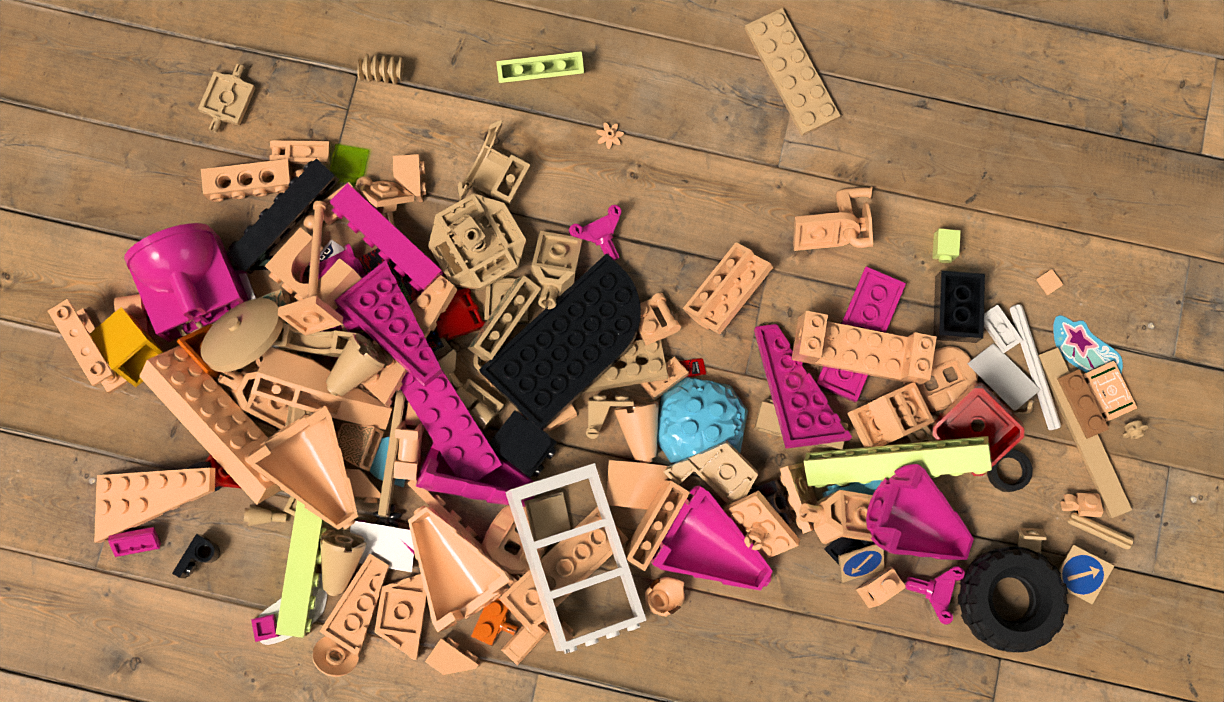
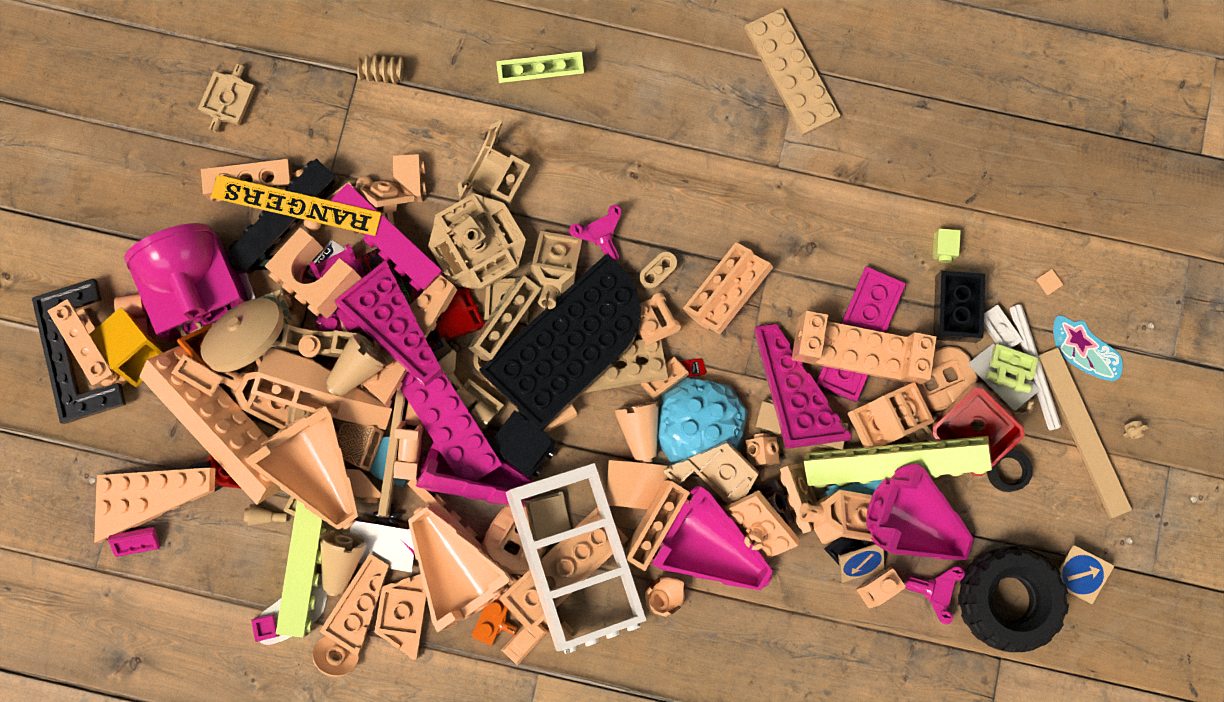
black plate [172,534,220,579] -> none
light nougat plate [269,140,331,165] -> none
light nougat tile [278,201,343,336] -> none
clear neon green piece [330,144,369,186] -> none
light nougat slope [425,637,480,675] -> none
tan plate [586,395,634,439] -> none
light nougat plant [596,123,624,149] -> none
light nougat plate [793,186,873,251] -> none
tan bracket [1018,527,1047,553] -> none
medium nougat plate [1057,369,1109,439] -> none
light nougat plate [1060,493,1103,517] -> none
tan axle [1068,513,1133,549] -> none
light nougat piece [1082,361,1137,422] -> none
none -> black plate [32,279,126,424]
none -> light nougat tile [172,354,224,397]
none -> yellow sticker [211,175,381,236]
none -> light nougat plate [298,335,321,358]
none -> tan plate [640,252,677,290]
none -> light nougat brick [745,433,780,467]
none -> yellowish green plate [986,344,1038,393]

